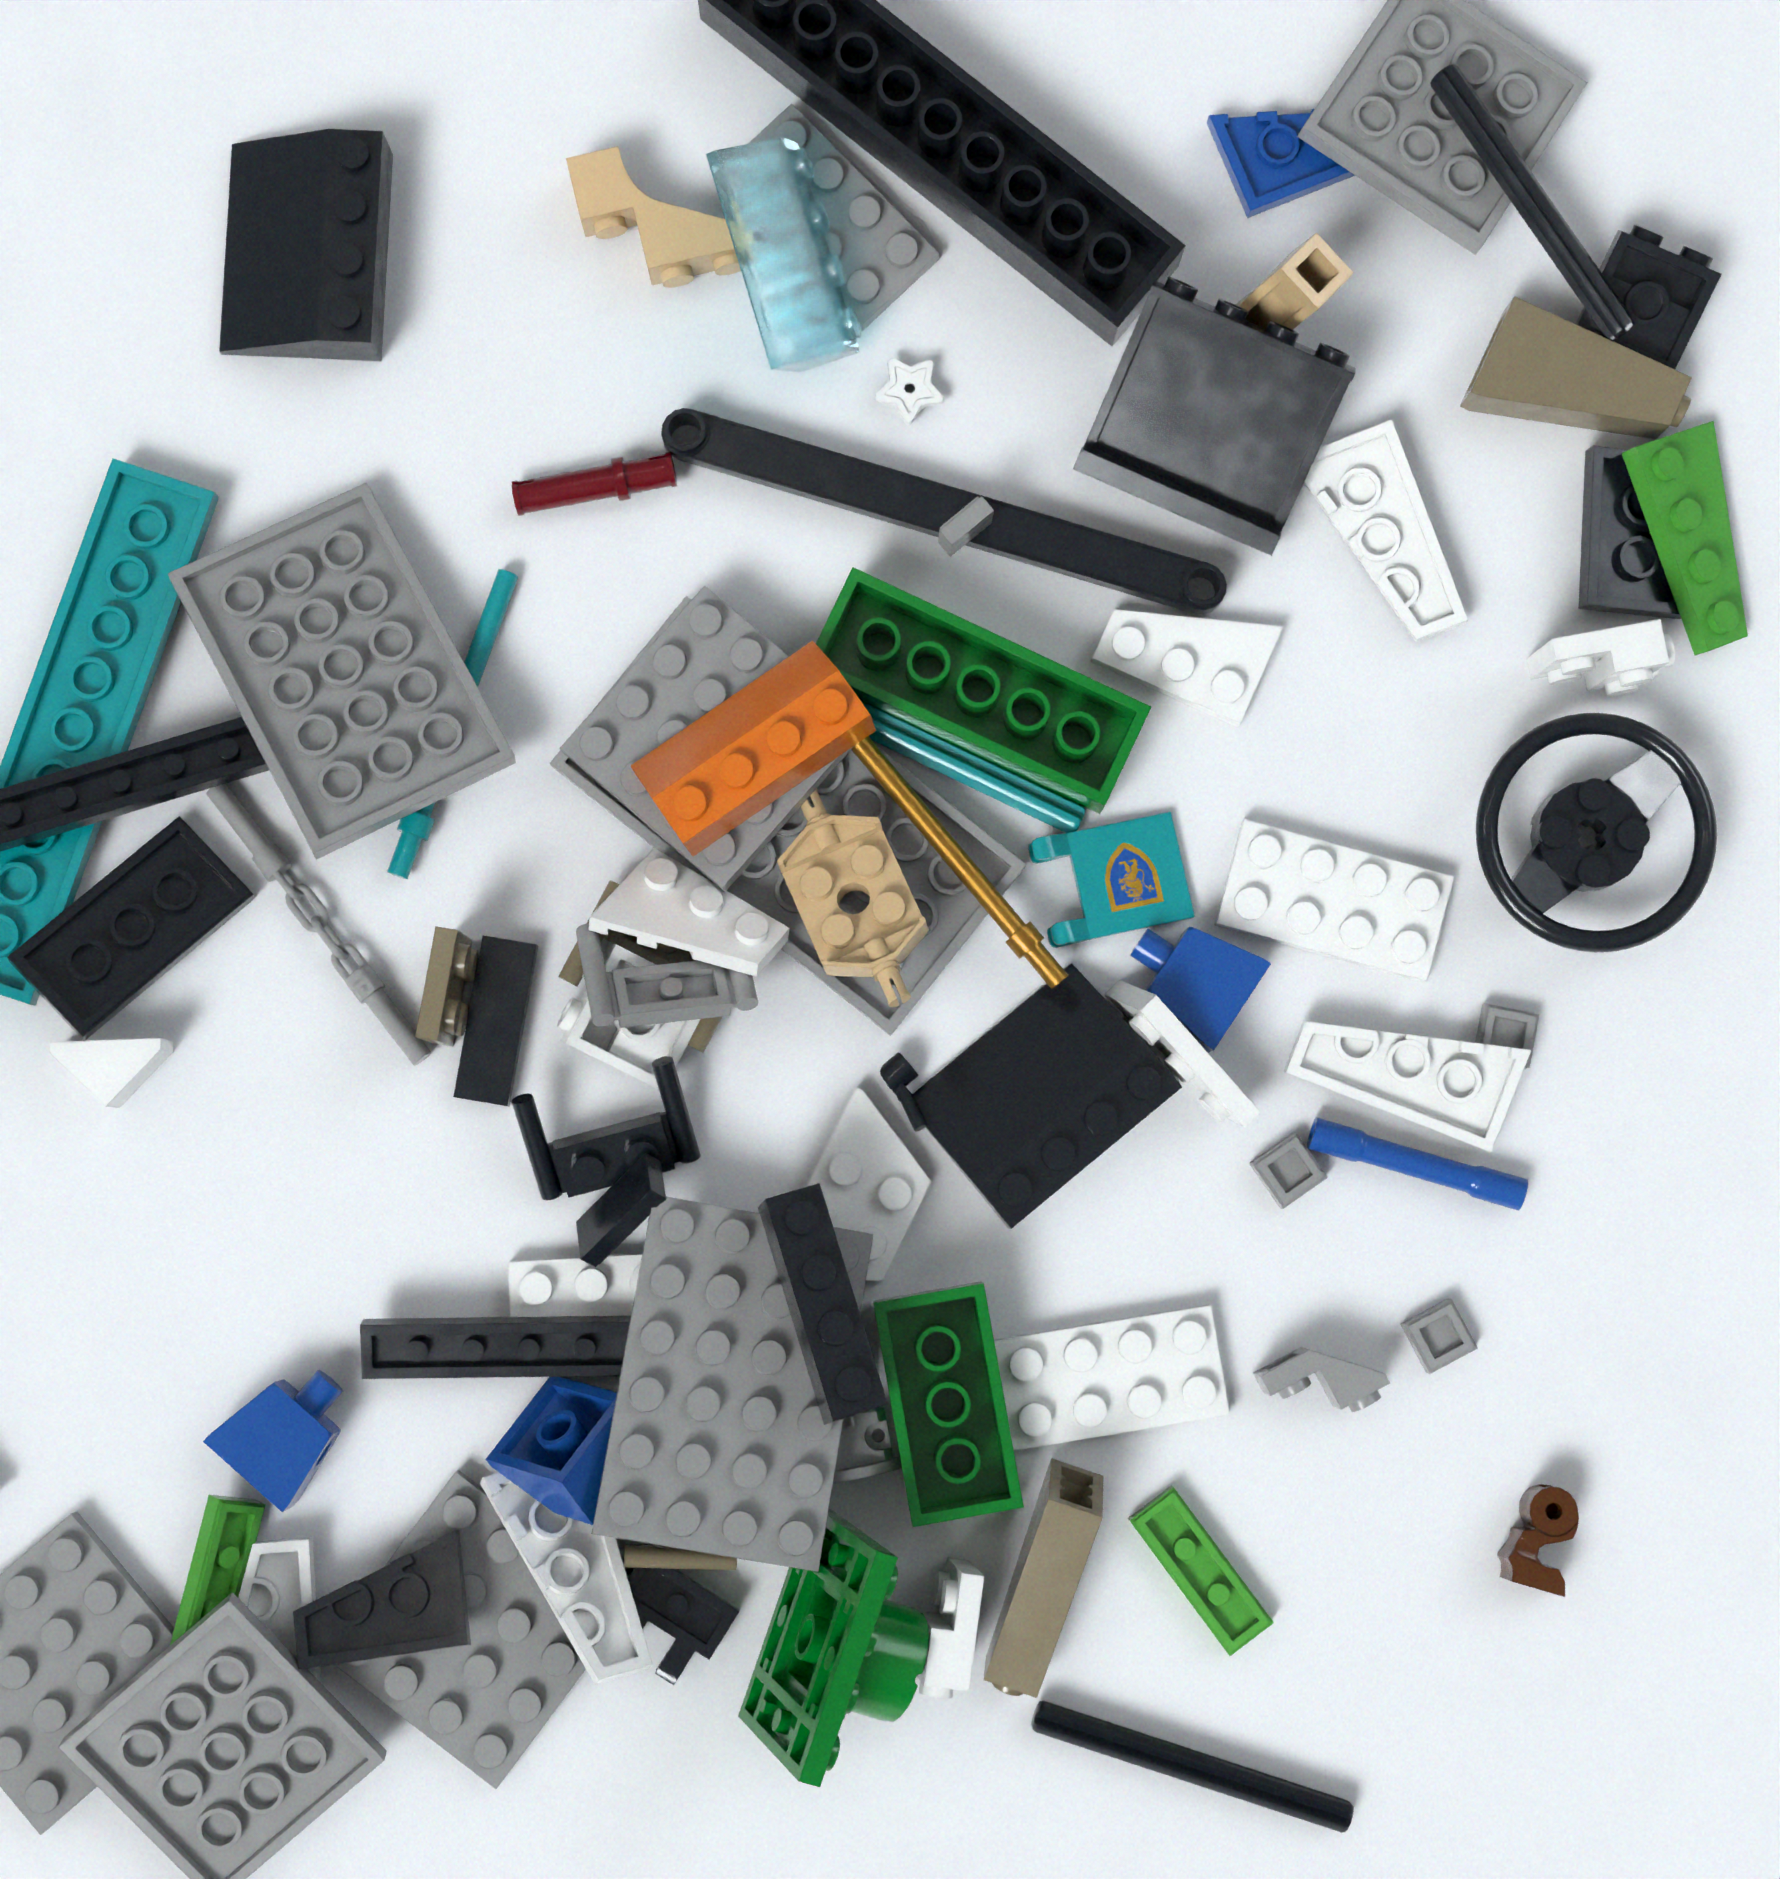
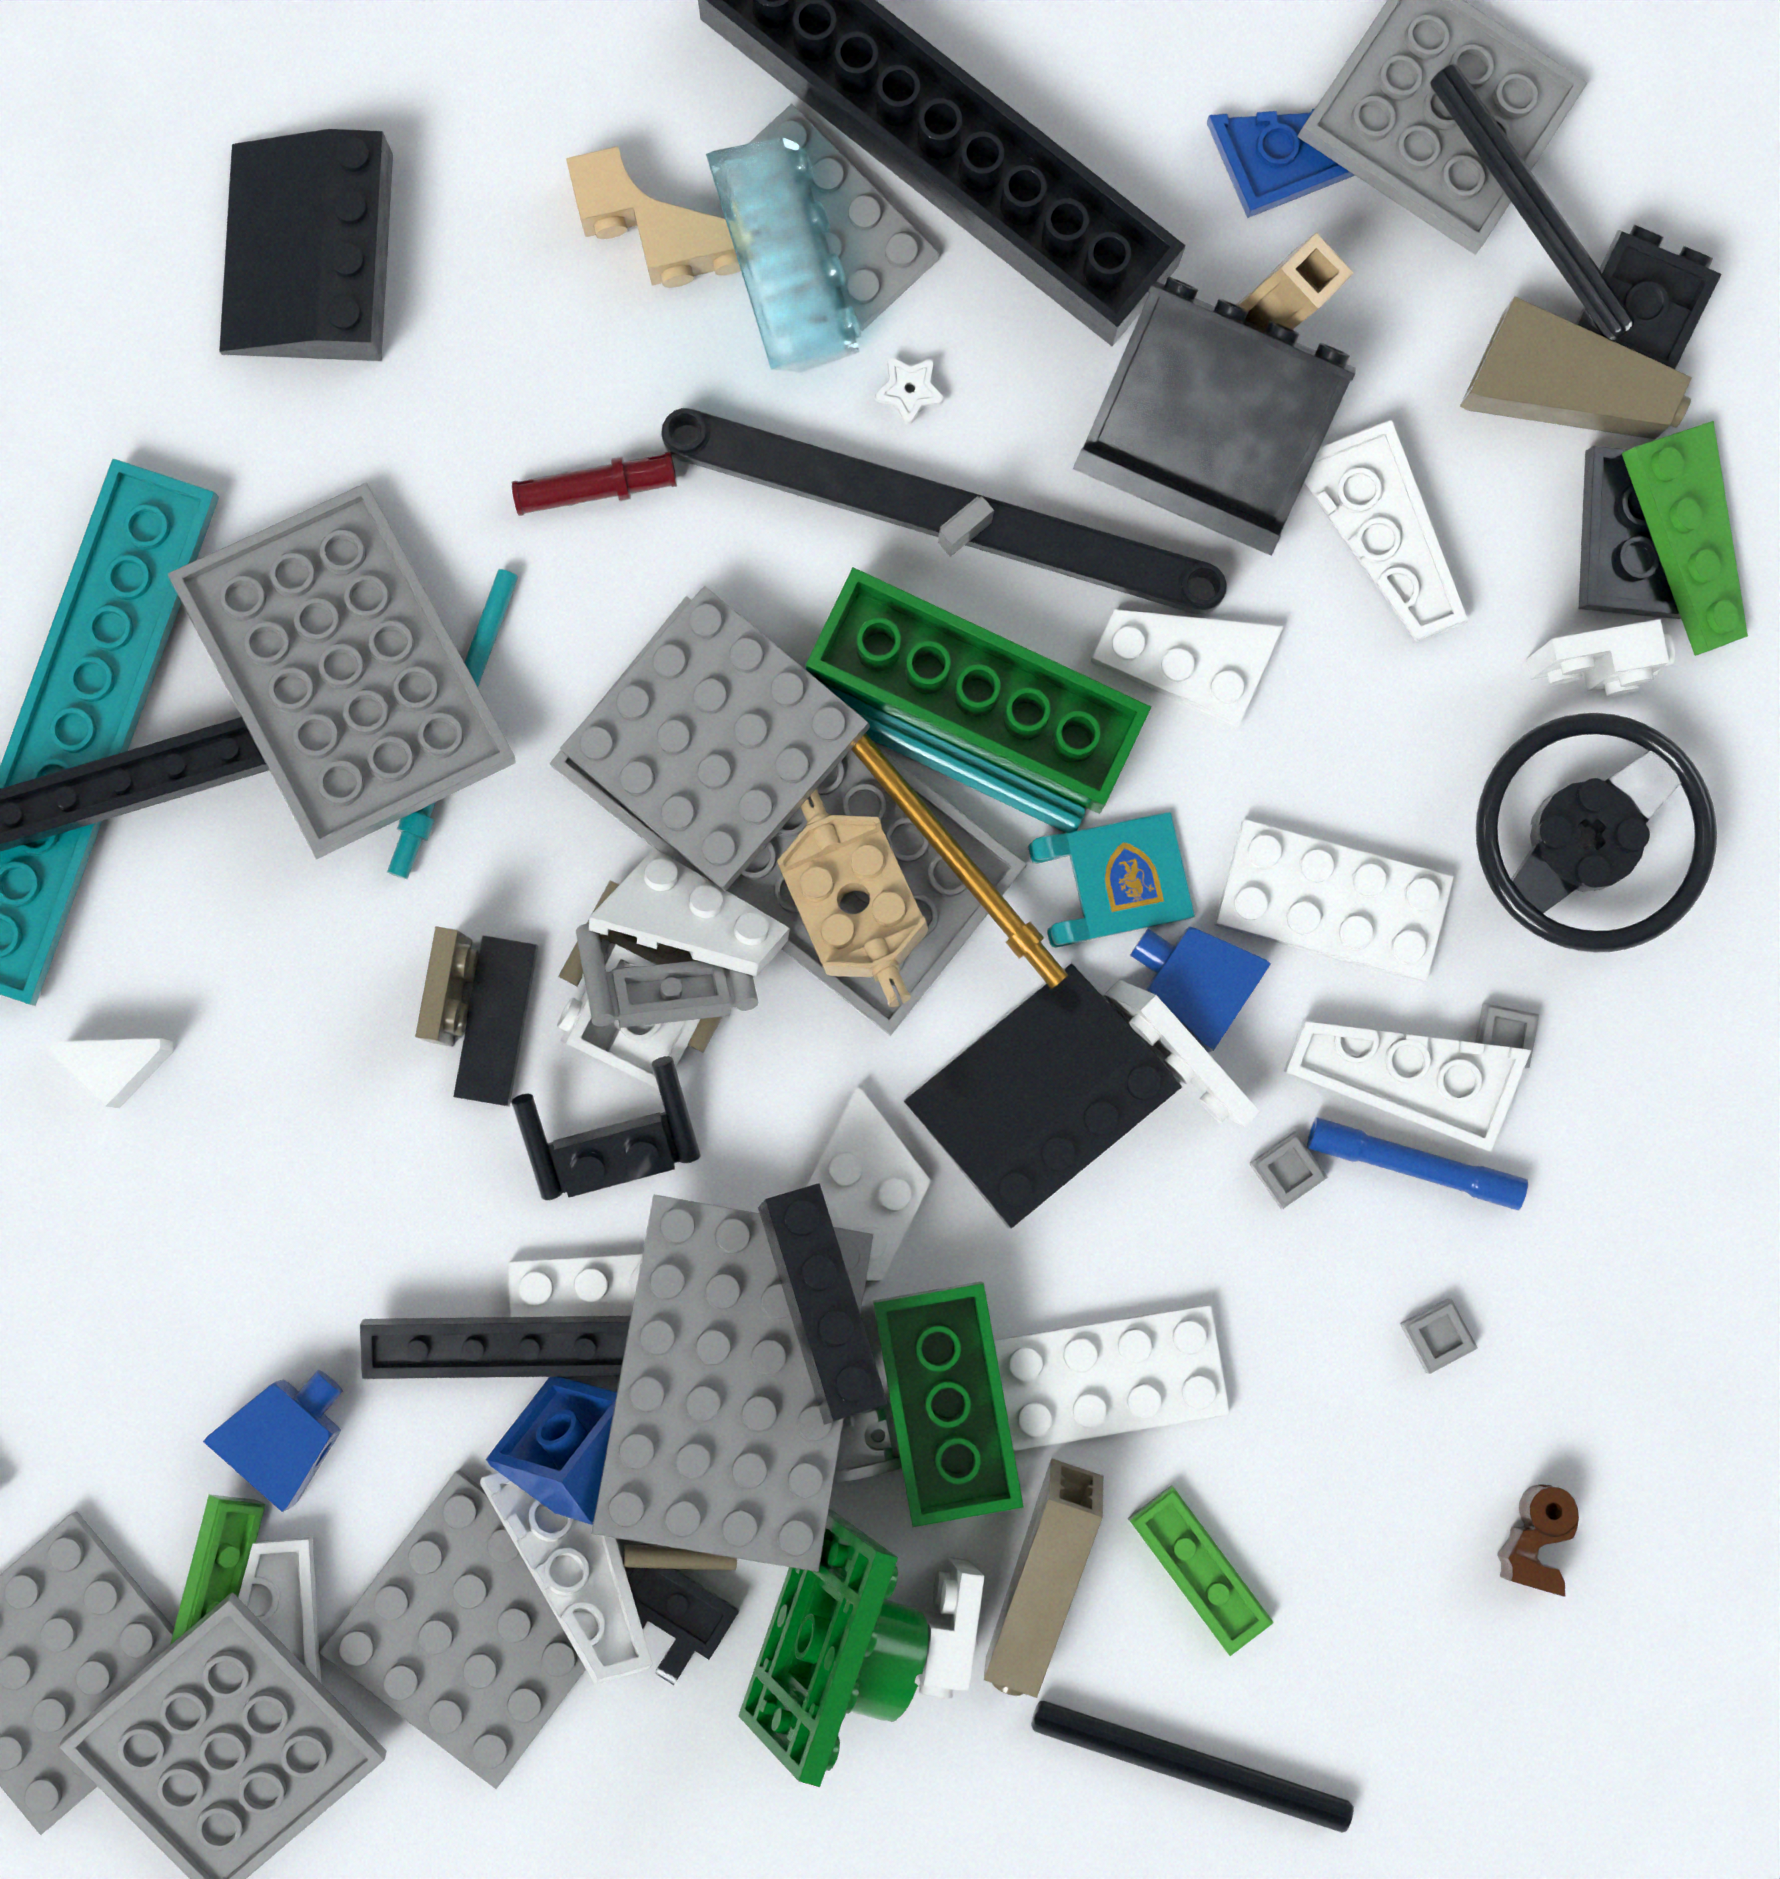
black tile [7,816,254,1041] -> none
light grey piece [206,784,431,1066] -> none
black wing [293,1530,471,1669] -> none
black tile [576,1153,666,1267] -> none
orange slope [630,640,876,857] -> none
black hand [880,1053,927,1132] -> none
light grey slope [1253,1347,1390,1412] -> none

